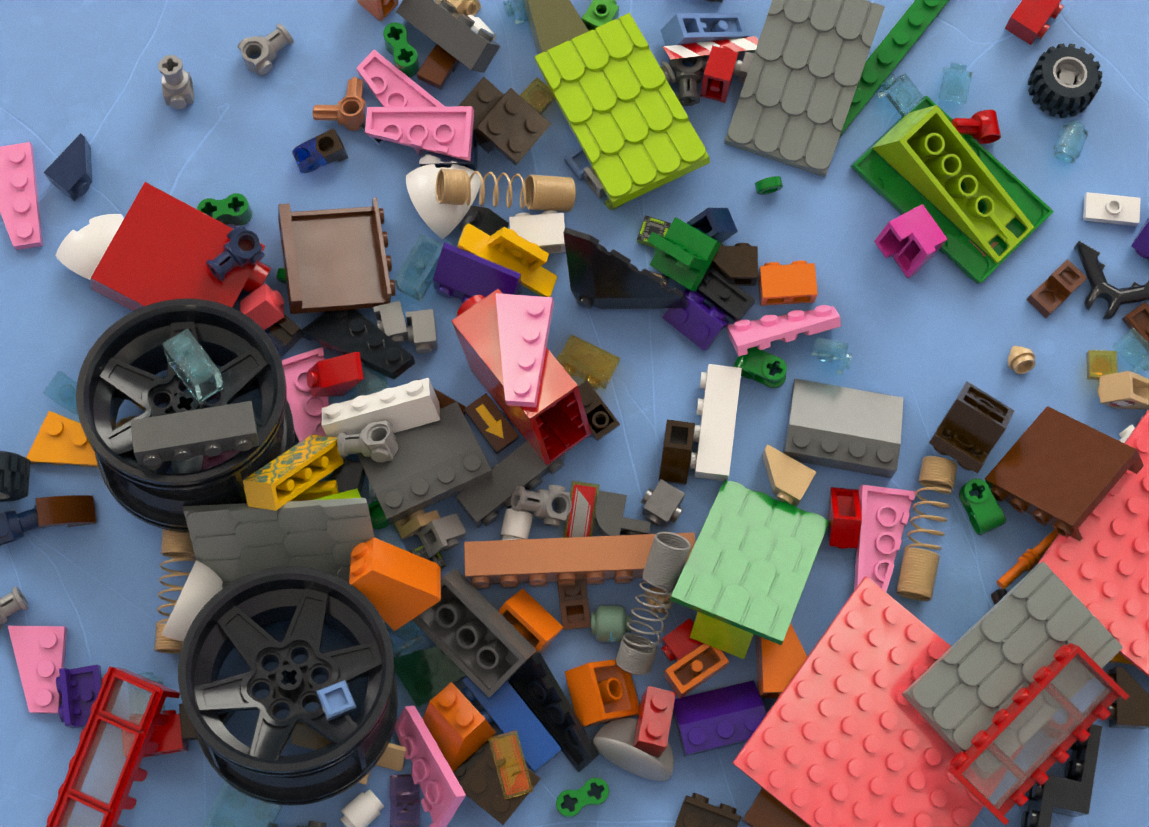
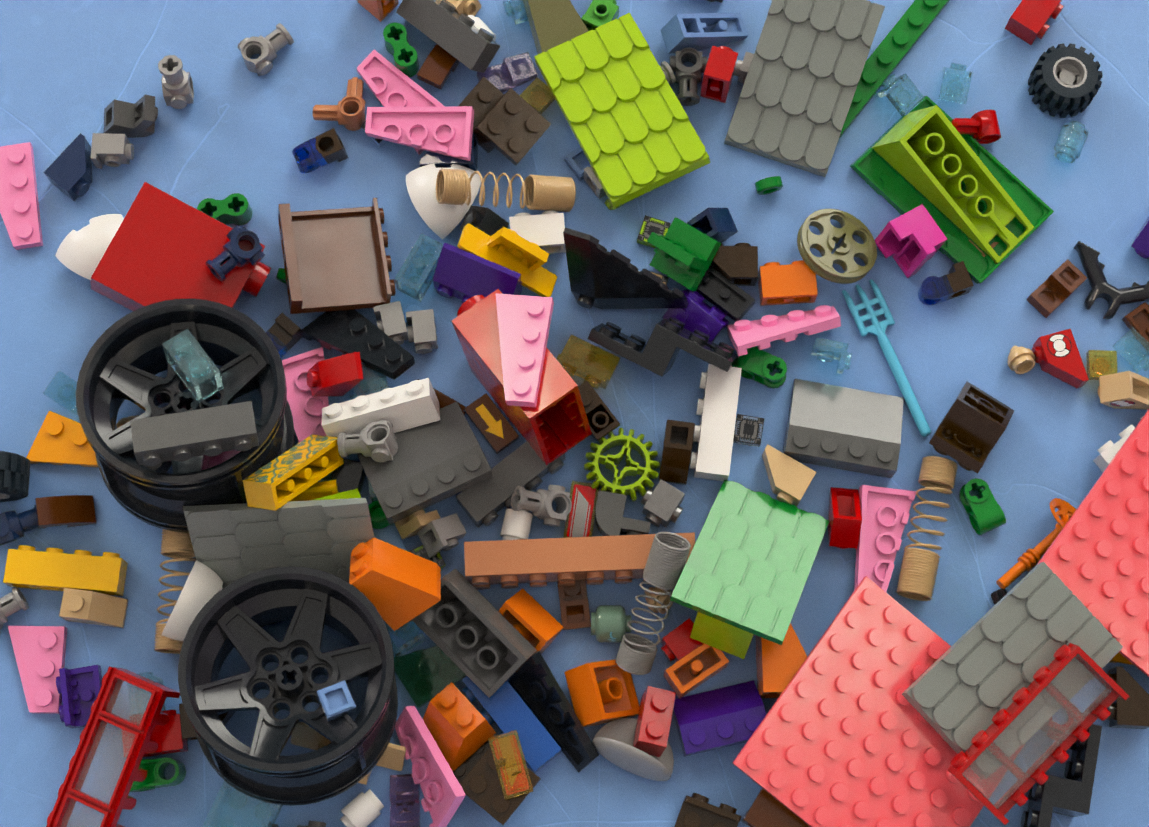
coral brick [240,283,285,330] -> none
green axle [556,777,609,818] -> none
sticker [663,36,759,59] -> none
reddish brown panel [985,406,1144,541] -> none
white plate [1083,192,1141,226] -> none
none -> yellow brick [3,545,128,596]
none -> tan slope [59,588,128,628]
none -> light grey brick [91,133,134,169]
none -> dark grey brick [104,94,158,138]
none -> green piece [130,758,186,792]
none -> clear purple slope [476,52,538,93]
none -> lime gear [584,428,660,502]
none -> black bracket [587,317,738,376]
none -> tile [733,414,764,447]
none -> olive wedge [797,209,877,284]
none -> medium azure piece [842,279,931,437]
none -> leg [918,261,974,306]
none -> red slope [1032,329,1089,388]

